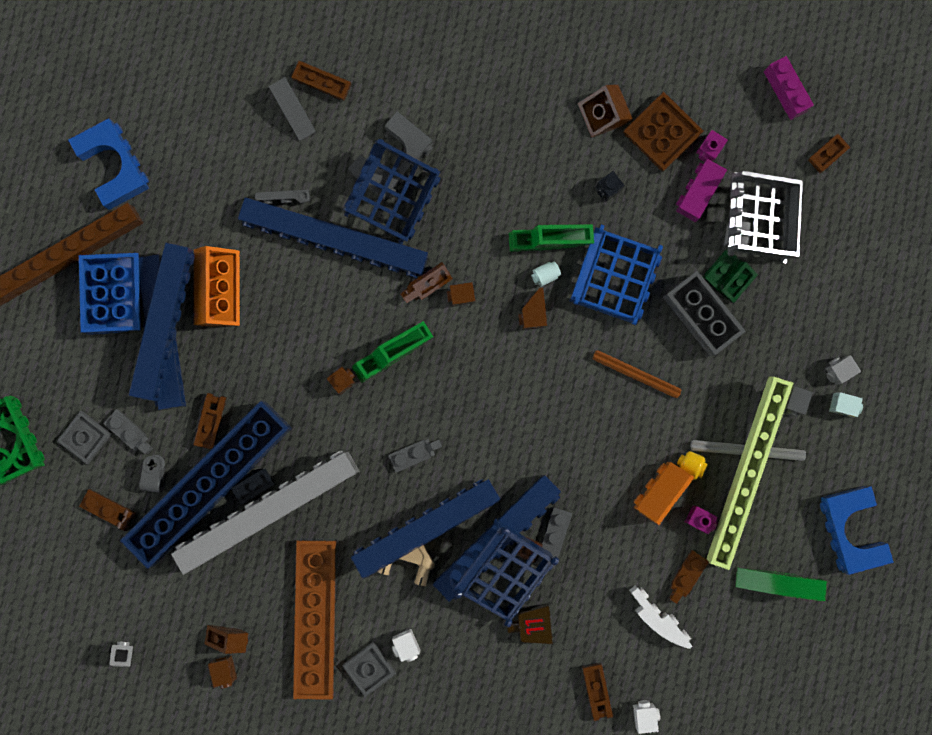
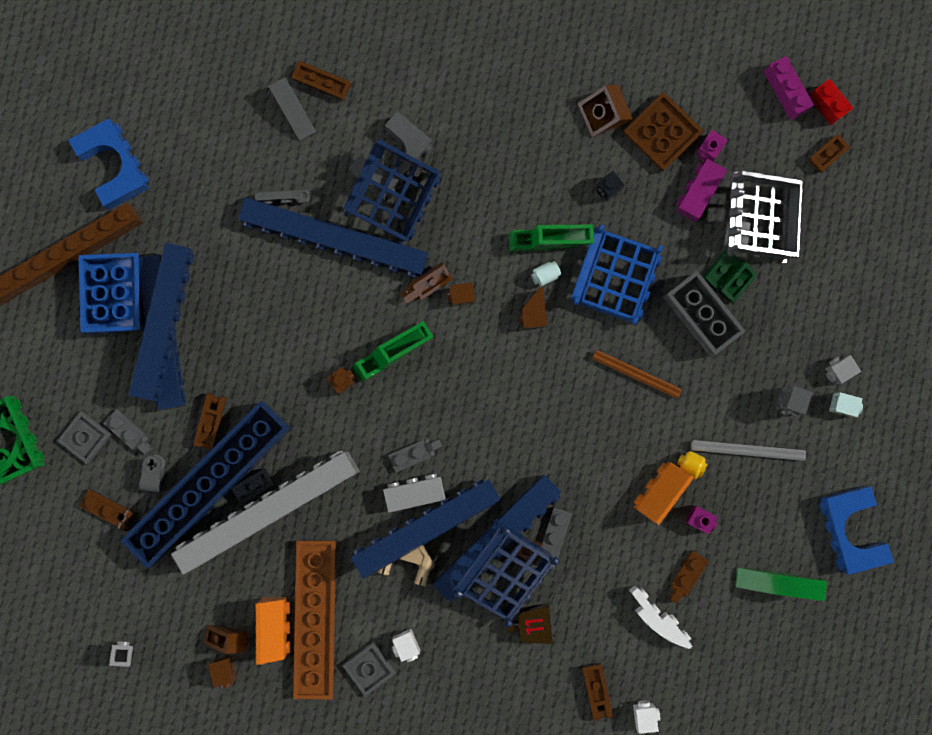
orange slope [194,246,240,326] -> none
yellowish green brick [706,376,793,570] -> none
none -> orange slope [256,597,290,665]
none -> light grey brick [383,473,446,513]
none -> red brick [809,79,853,125]

